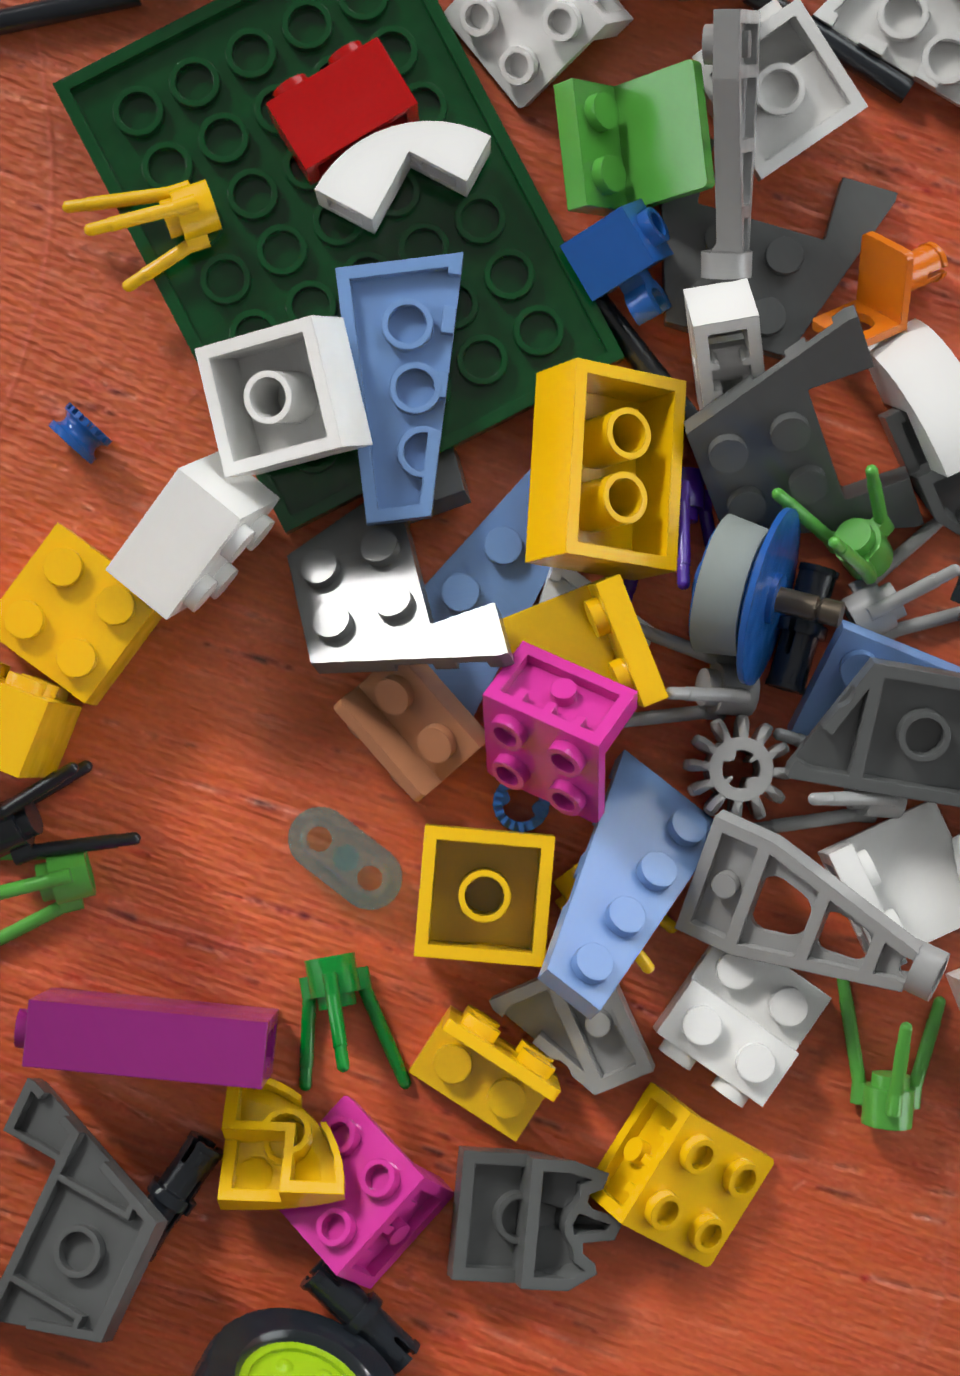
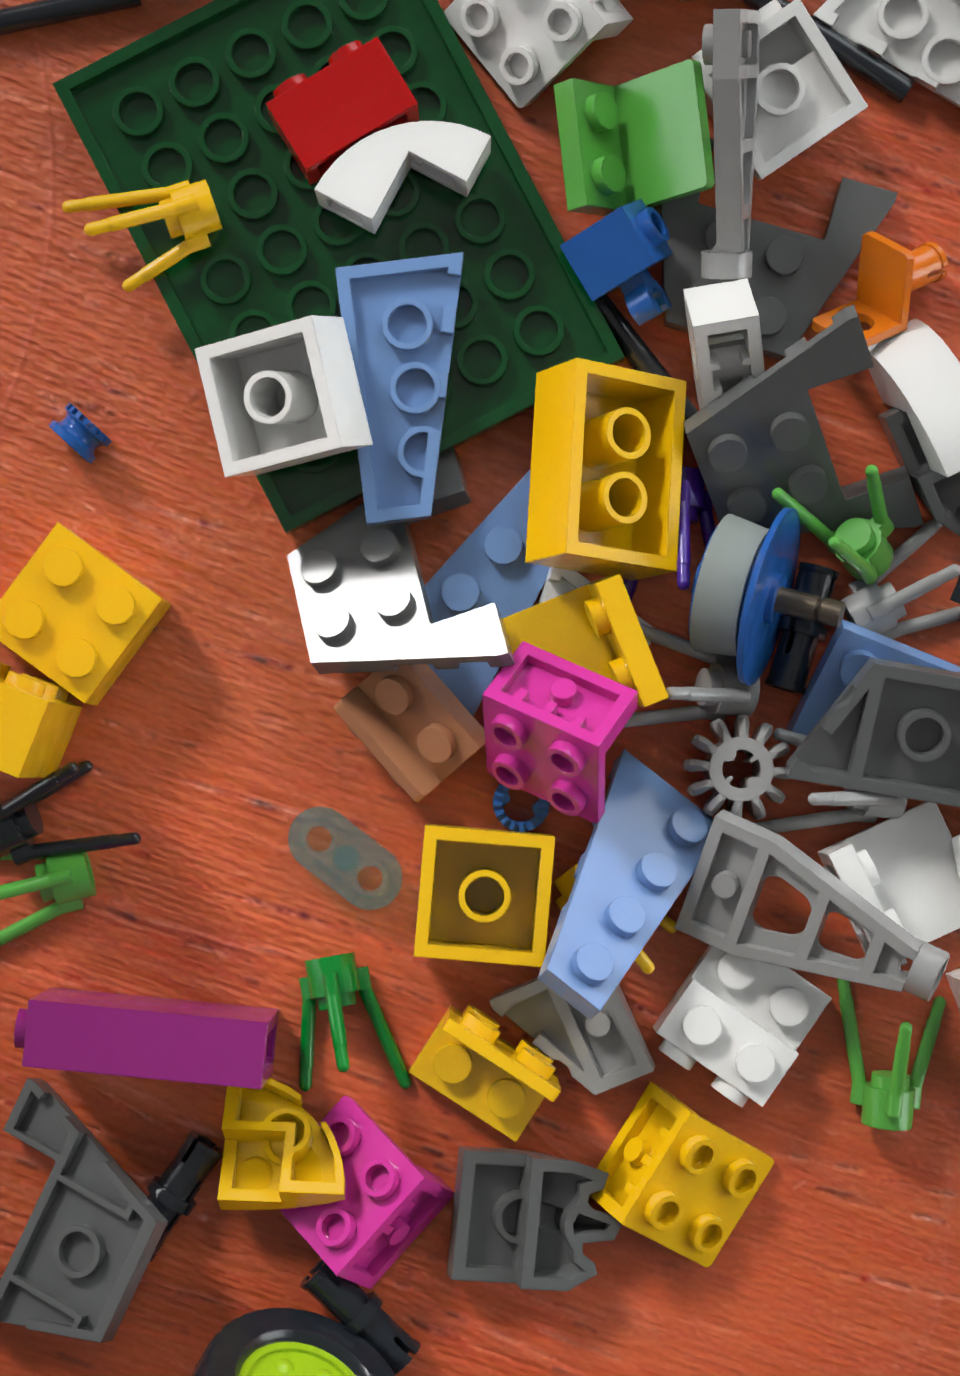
white brick [105,451,280,620] -> none

